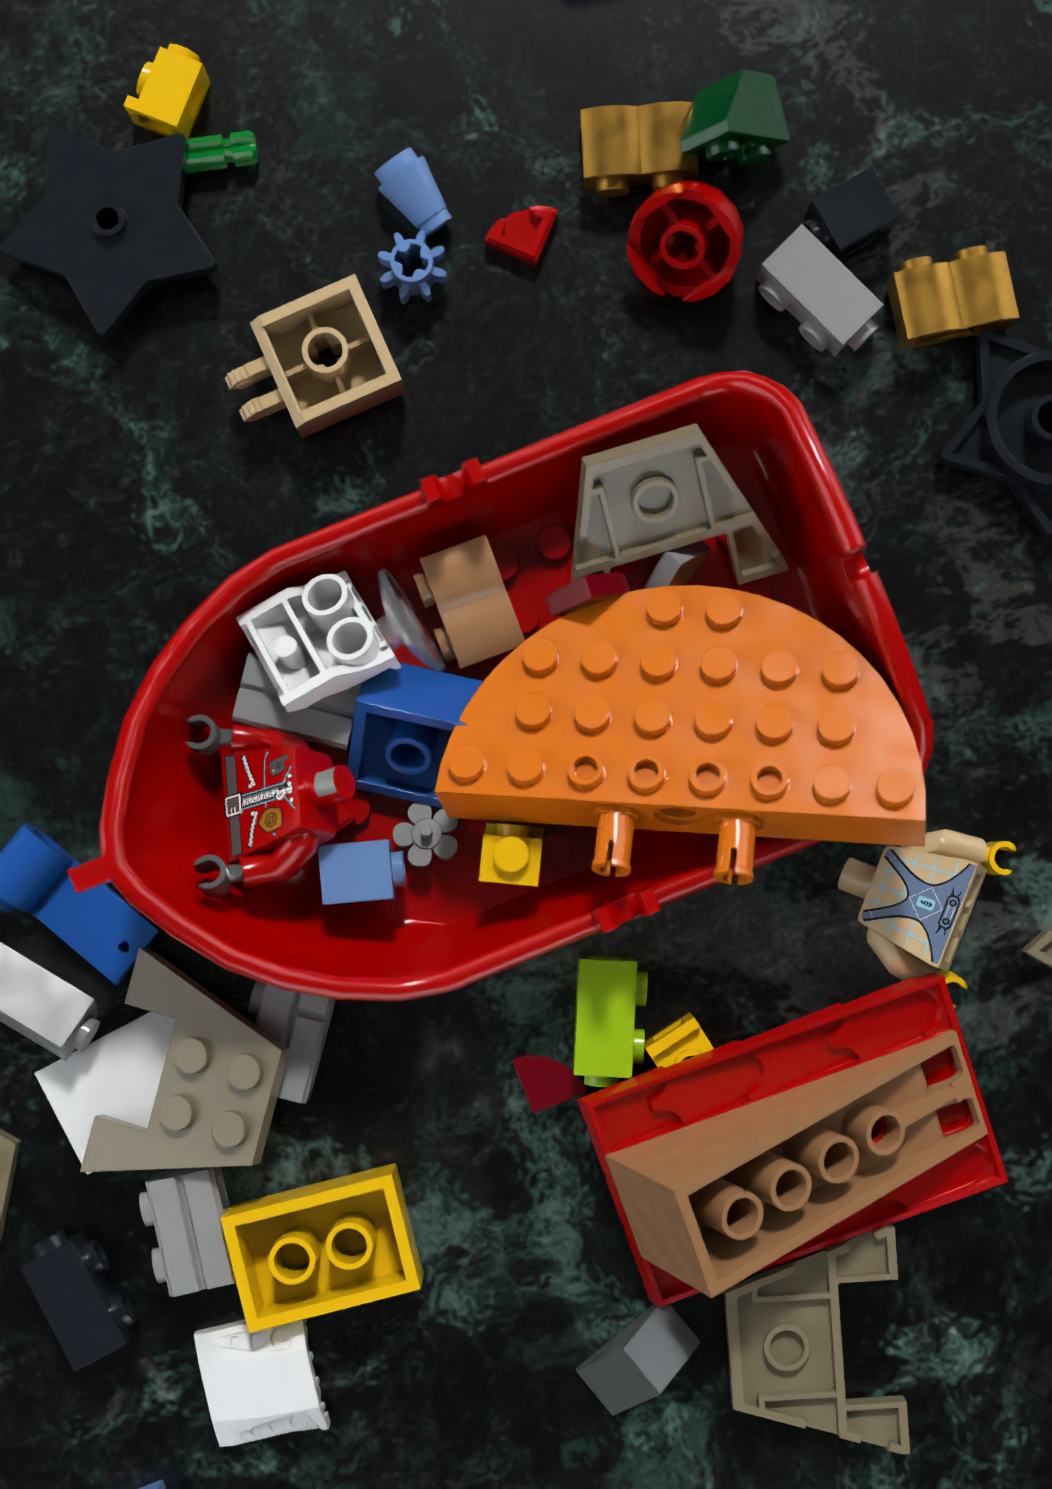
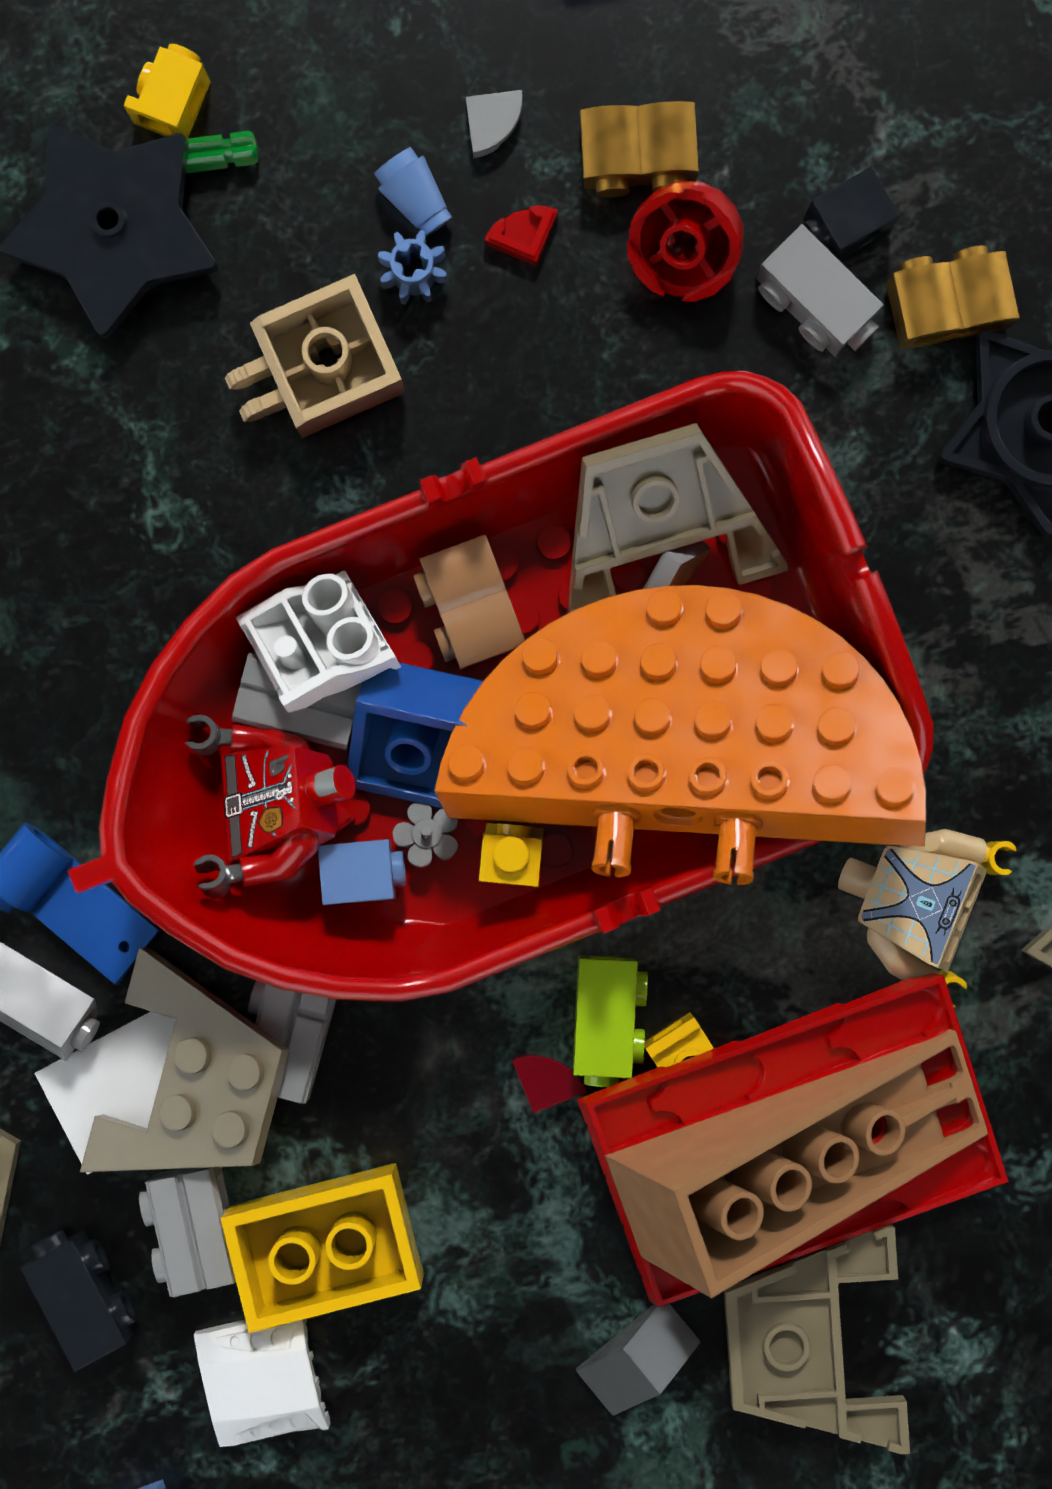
clear dish [375,568,445,672] -> none
dark red tile [545,572,630,617] -> none
dark green slope [679,69,791,167] -> none
none -> light grey tile [466,90,522,158]

